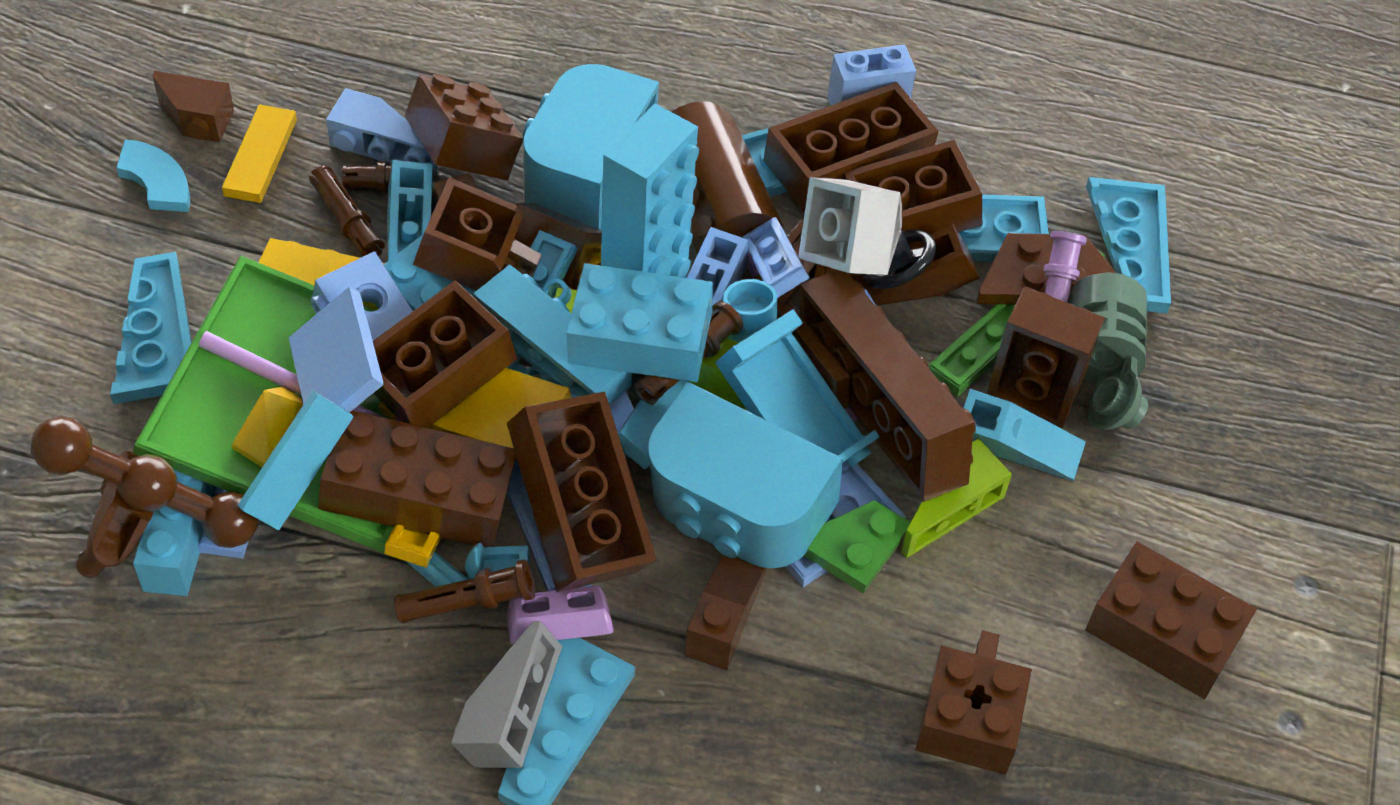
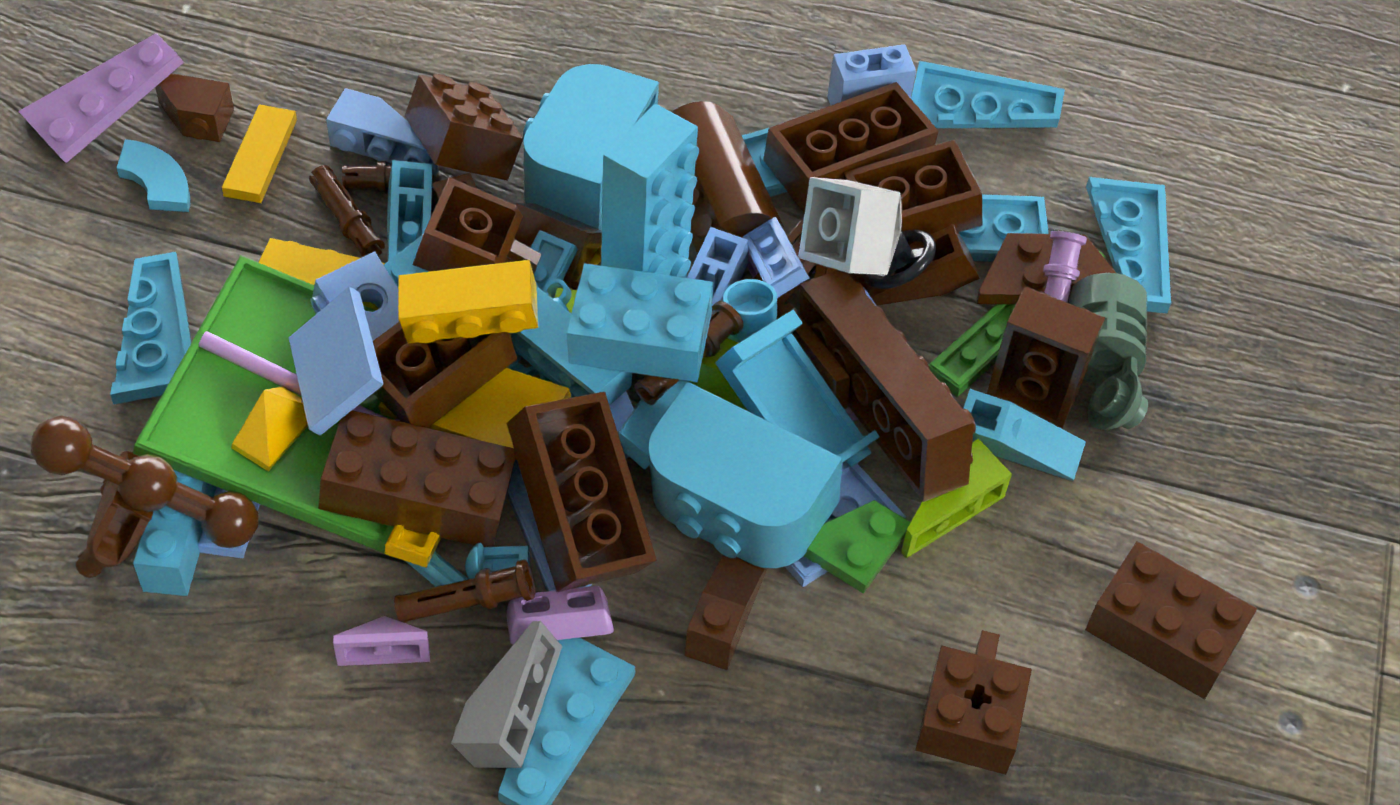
medium azure tile [238,391,354,530] -> none
none -> lavender wing [18,33,184,163]
none -> lavender slope [333,616,430,666]
none -> yellow brick [398,260,538,343]
none -> medium azure wing [911,61,1065,128]

